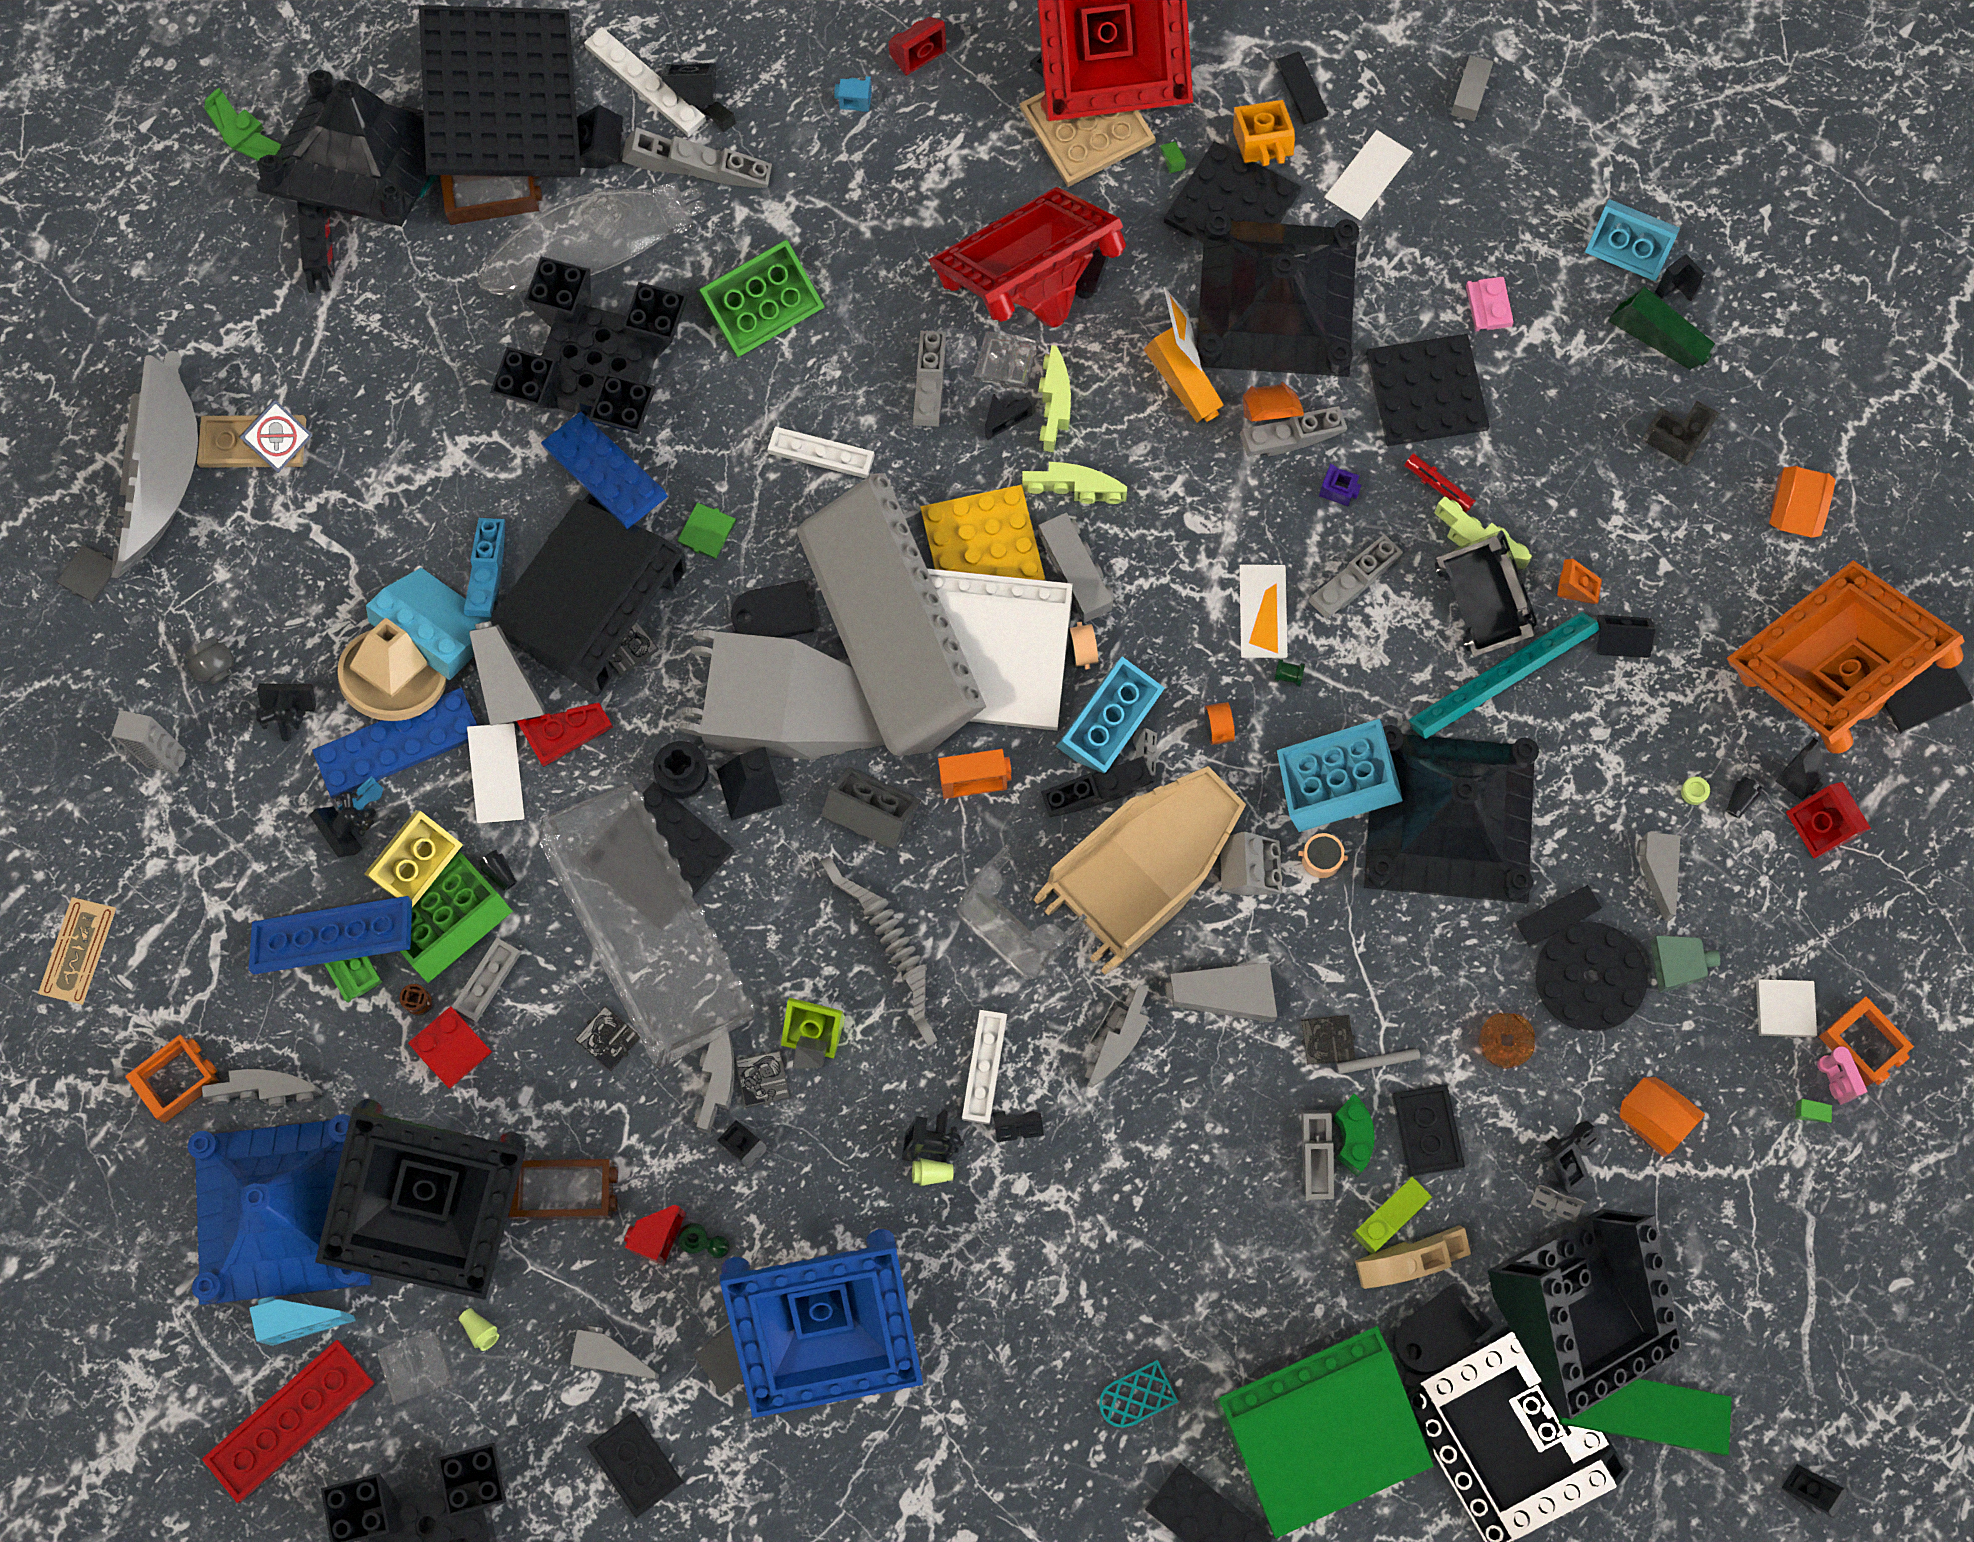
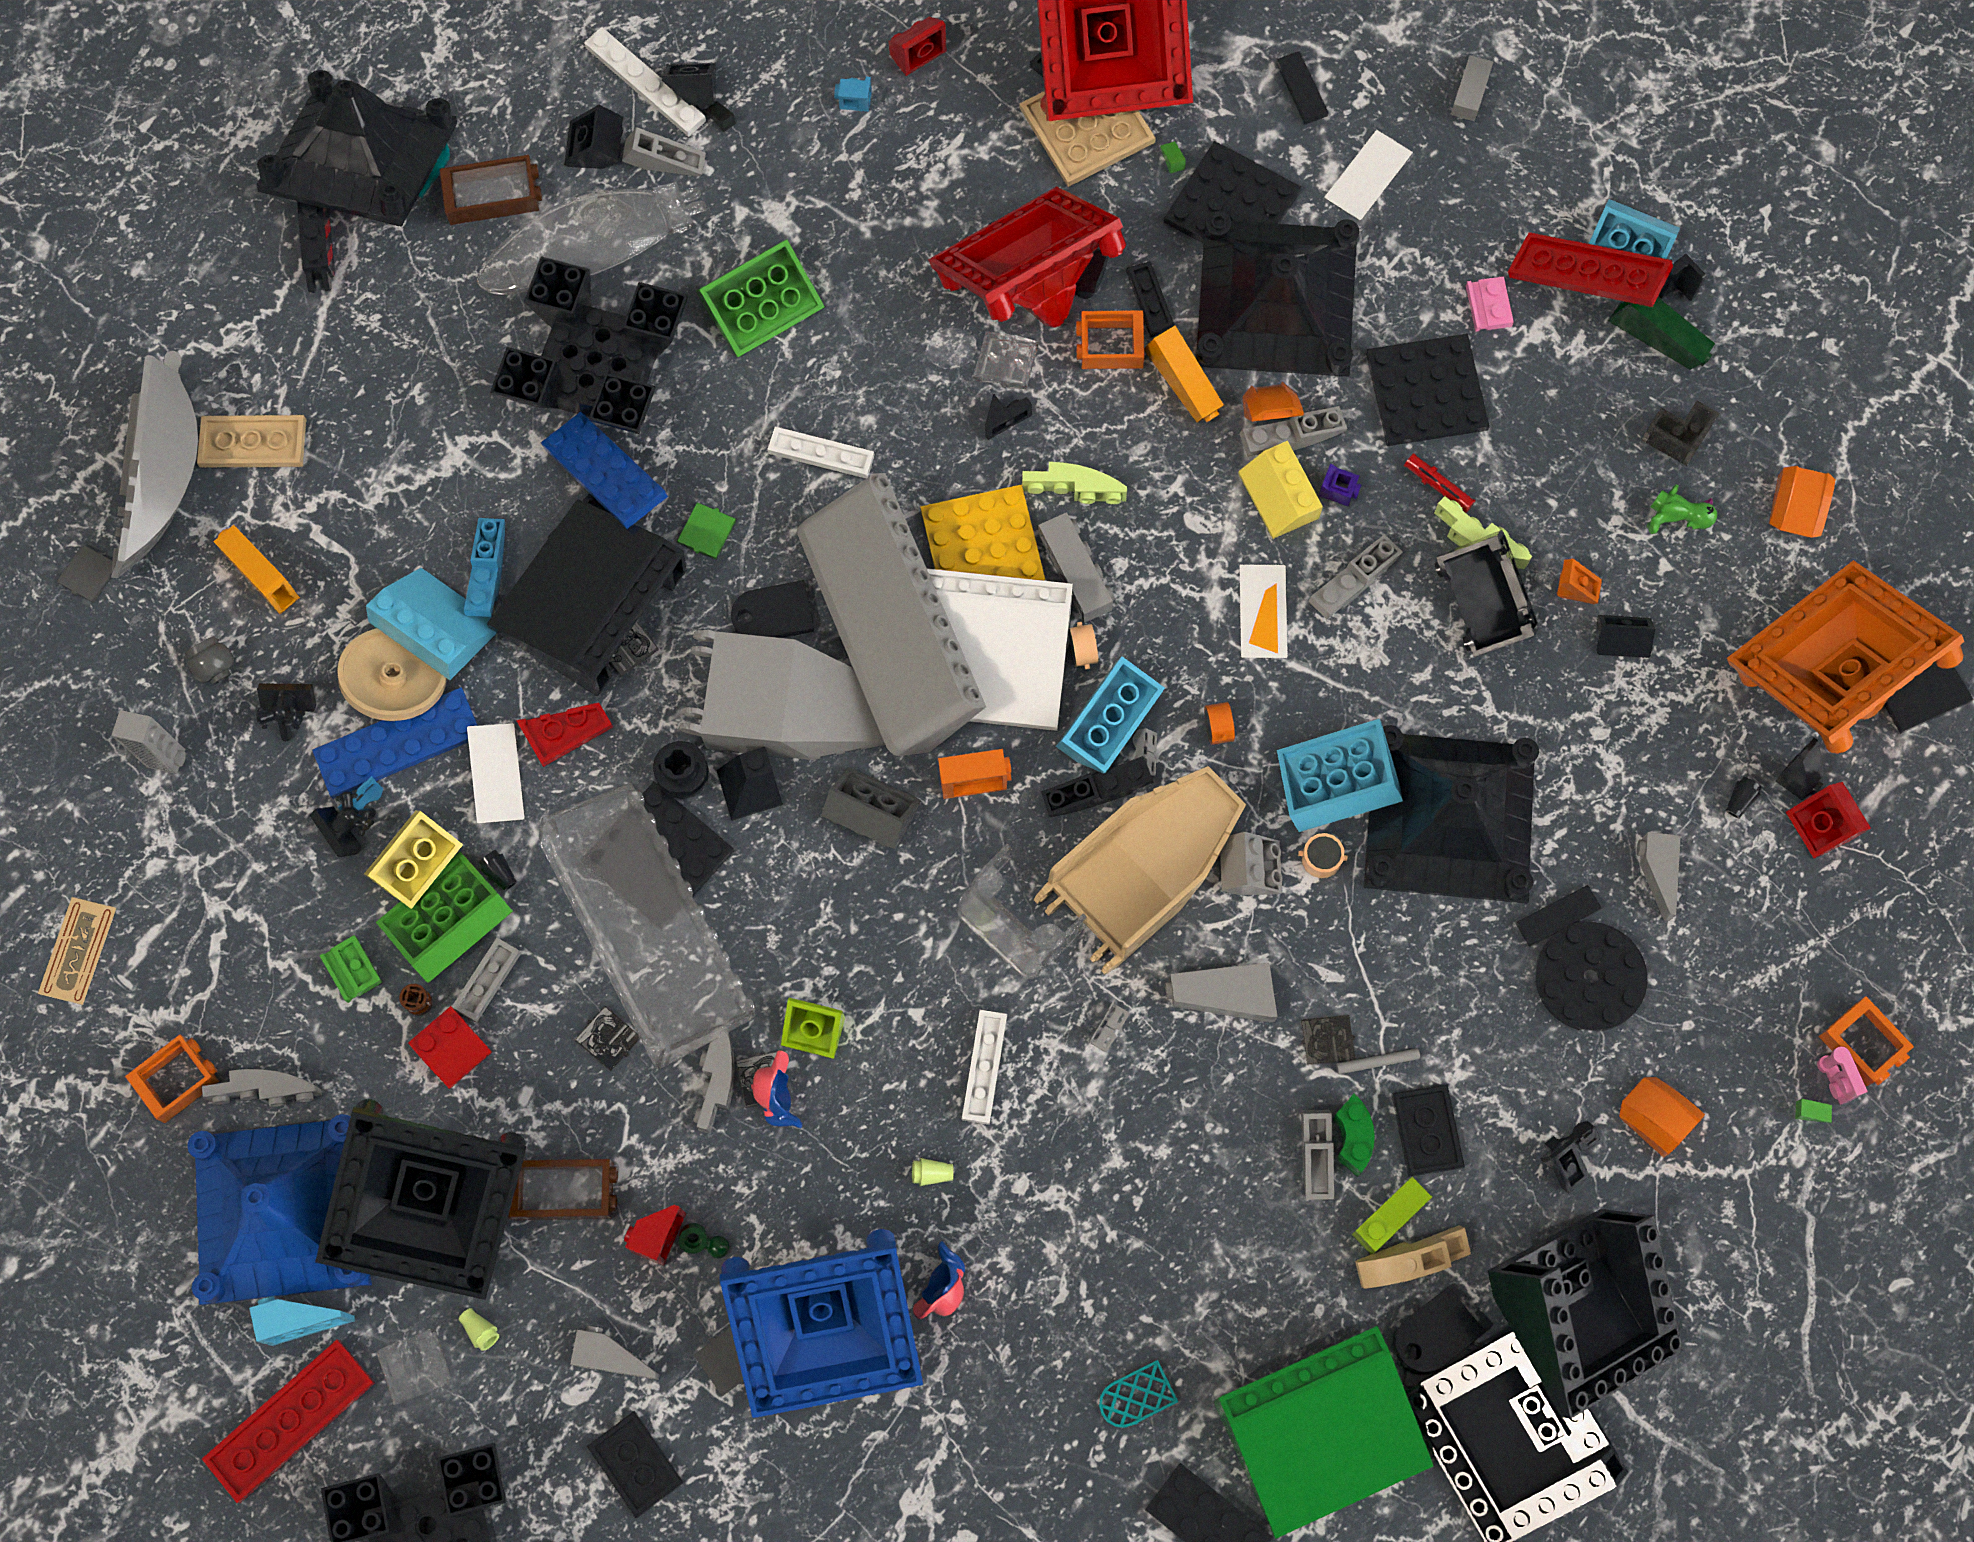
bright green plate [204,88,281,161] -> none
piece [239,399,313,473] -> none
blue plate [248,896,412,975] -> none
tan slope [350,618,427,698] -> none
black plate [419,5,581,177] -> none
light grey slope [469,621,546,726] -> none
light grey slope [667,136,772,188] -> none
black slope [717,1120,767,1169] -> none
dark grey slope [793,1036,828,1069] -> none
light grey piece [820,856,938,1046] -> none
black piece [902,1109,964,1163] -> none
light grey slope [913,331,946,426] -> none
black piece [993,1111,1044,1143] -> none
yellowish green slope [1038,345,1071,452] -> none
light grey slope [1085,984,1150,1088] -> none
white sticker [1164,287,1202,372] -> none
light orange hinge [1233,100,1295,166] -> none
dark green bush [1274,659,1305,687] -> none
teal plate [1408,612,1600,739] -> none
clear orange plate [1478,1013,1535,1070] -> none
light grey piece [1530,1185,1587,1223] -> none
green tile [1558,1379,1732,1456] -> none
sand green torso [1650,936,1720,993] -> none
yellowish green tile [1681,777,1710,805] -> none
white tile [1756,979,1817,1037] -> none
black slope [1781,1464,1849,1518] -> none
none -> light orange slope [213,525,300,614]
none -> hair [751,1050,802,1128]
none -> hair [913,1241,965,1319]
none -> orange window [1076,310,1144,369]
none -> black tile [1126,261,1175,337]
none -> light yellow slope [1238,441,1323,539]
none -> red plate [1508,232,1673,307]
none -> bright green animal [1647,484,1718,534]

